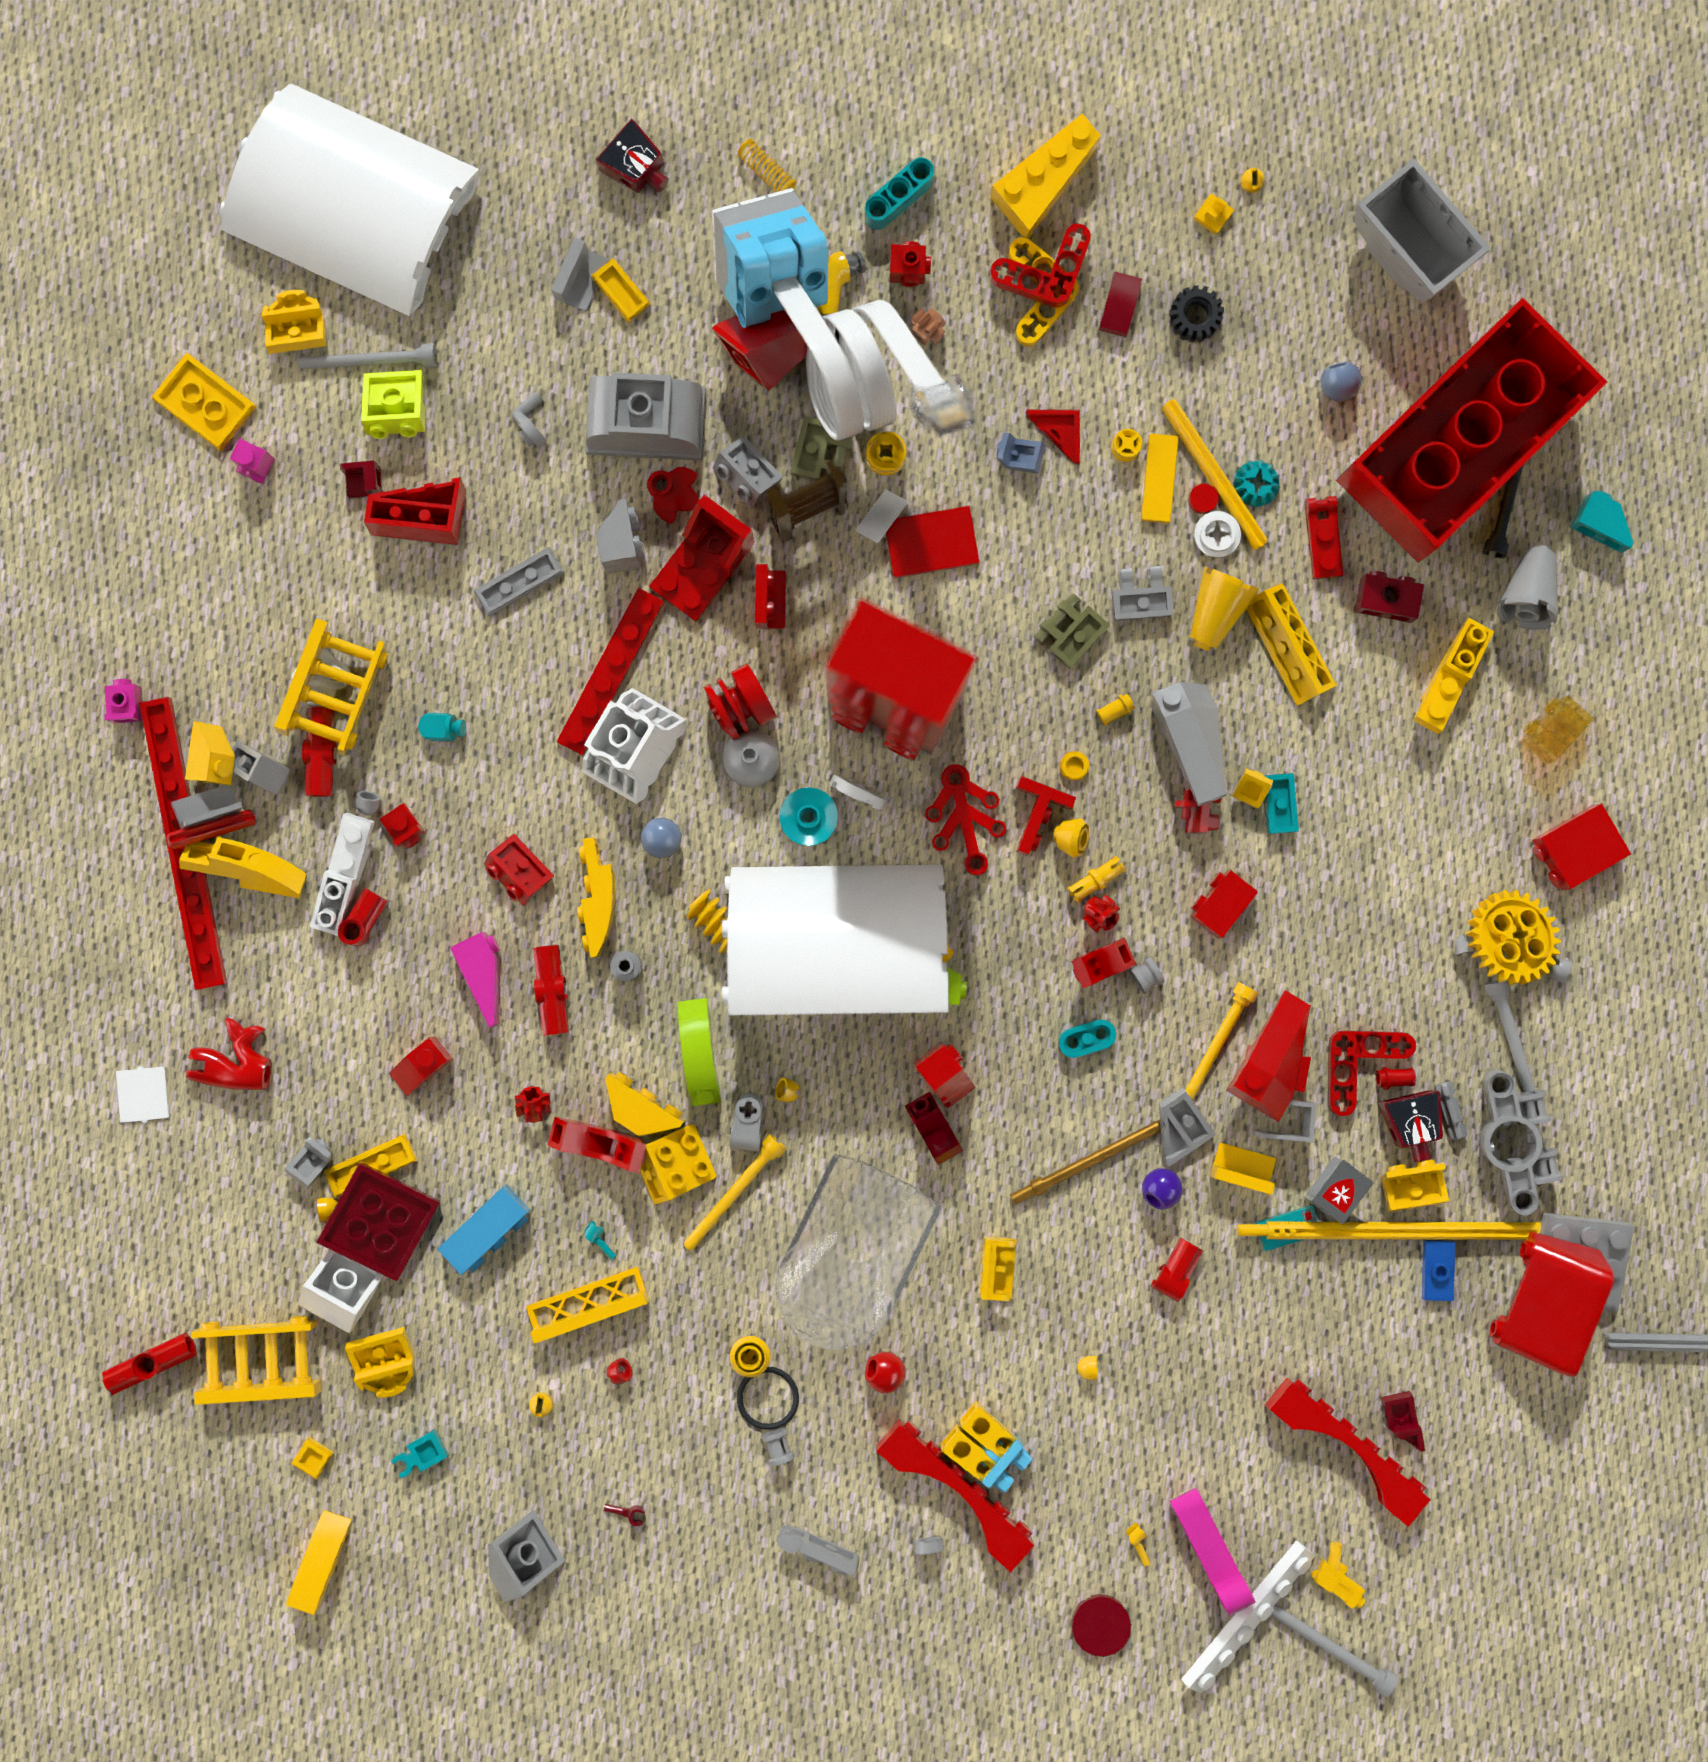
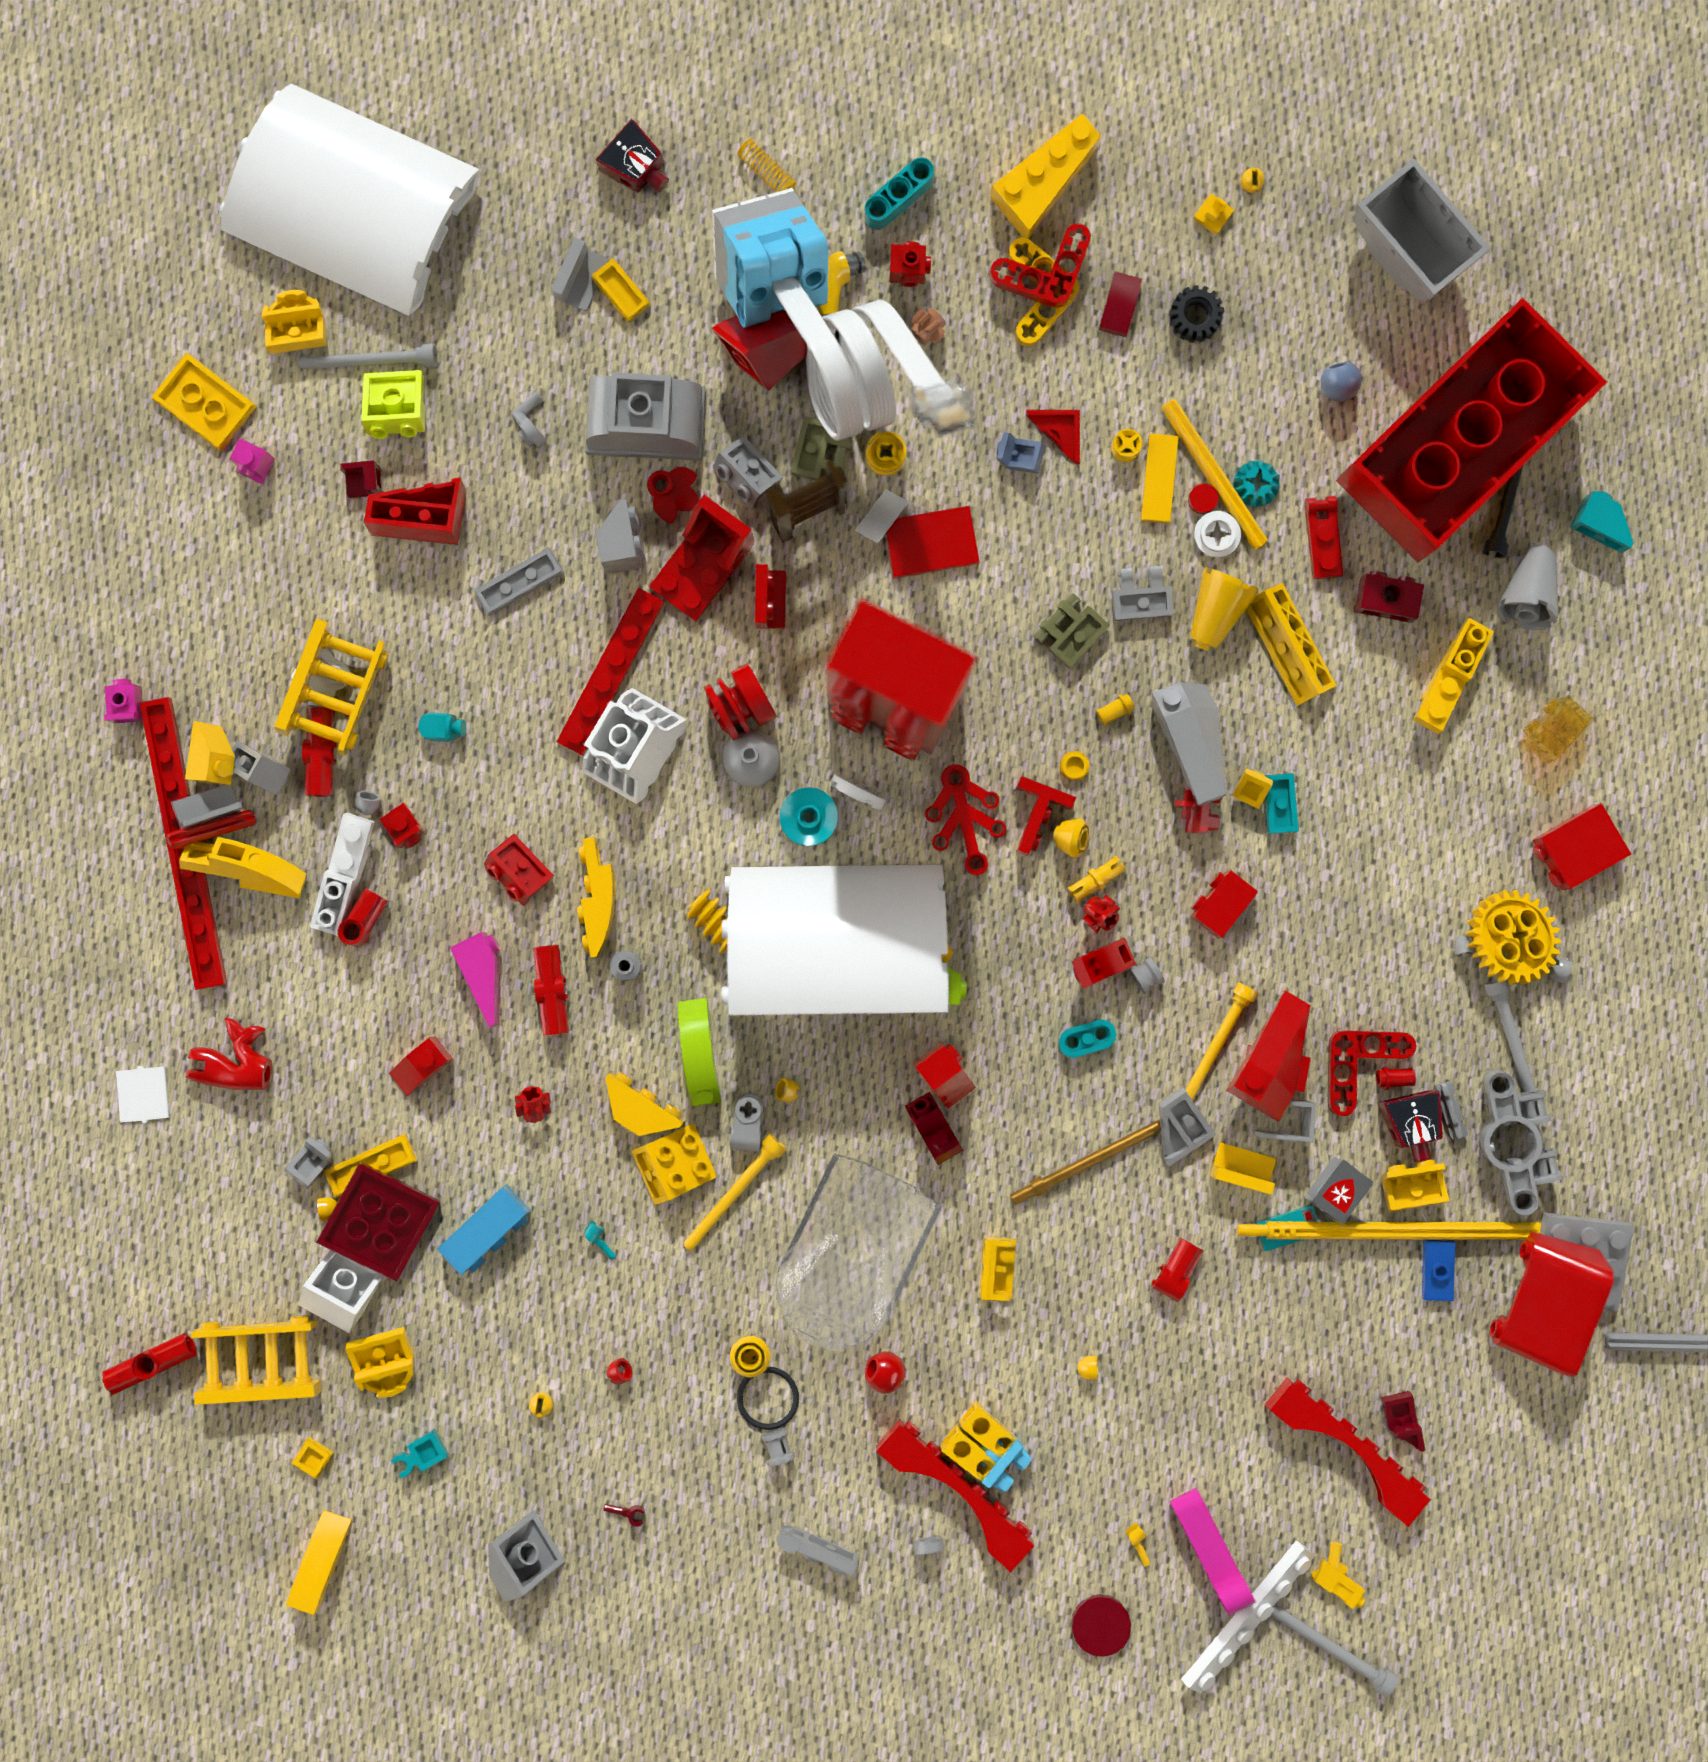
yellow fence [526,1266,650,1344] -> none
red arch [547,1117,646,1173] -> none
sand blue piece [641,817,682,859] -> none
dark purple piece [1142,1168,1183,1210] -> none

